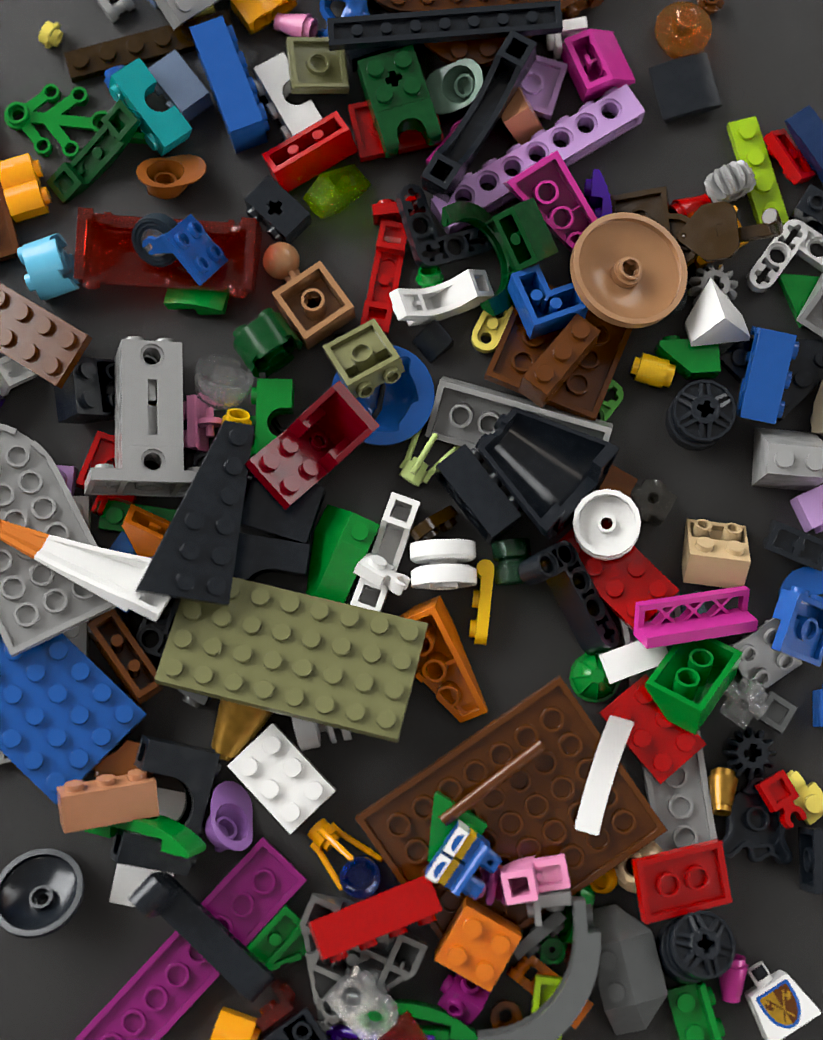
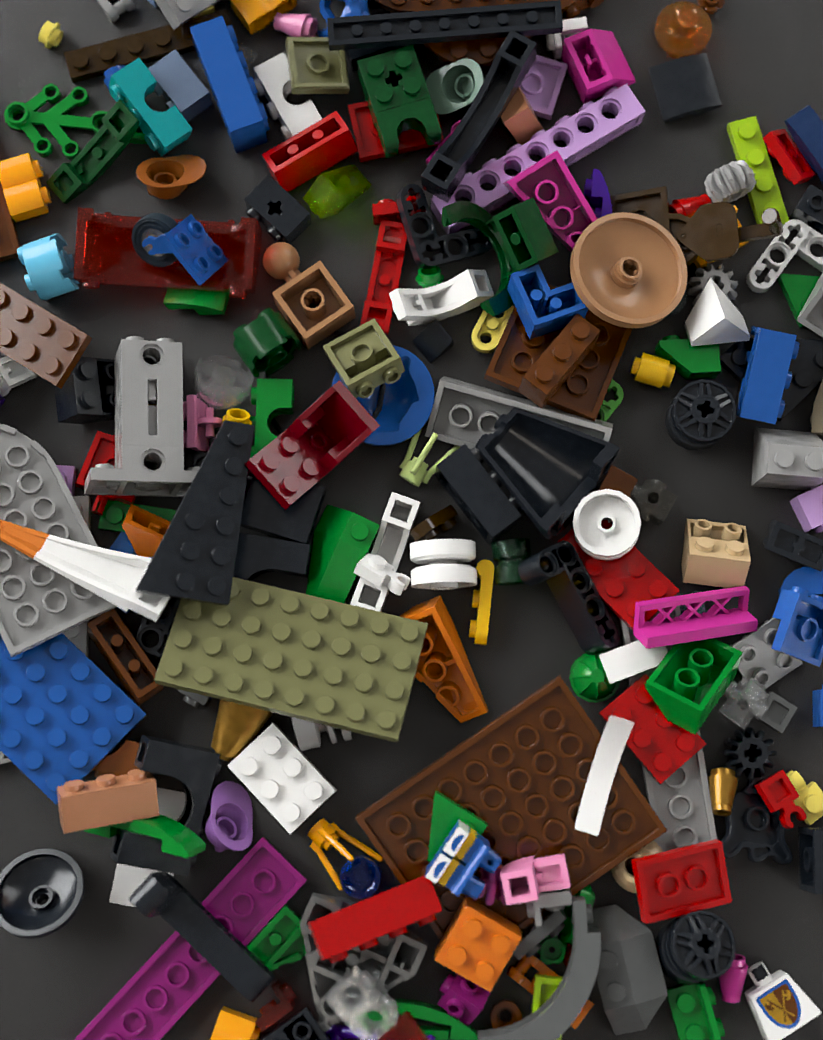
reddish brown bar [439,740,546,827] -> none
light orange plate [590,868,618,894] -> none

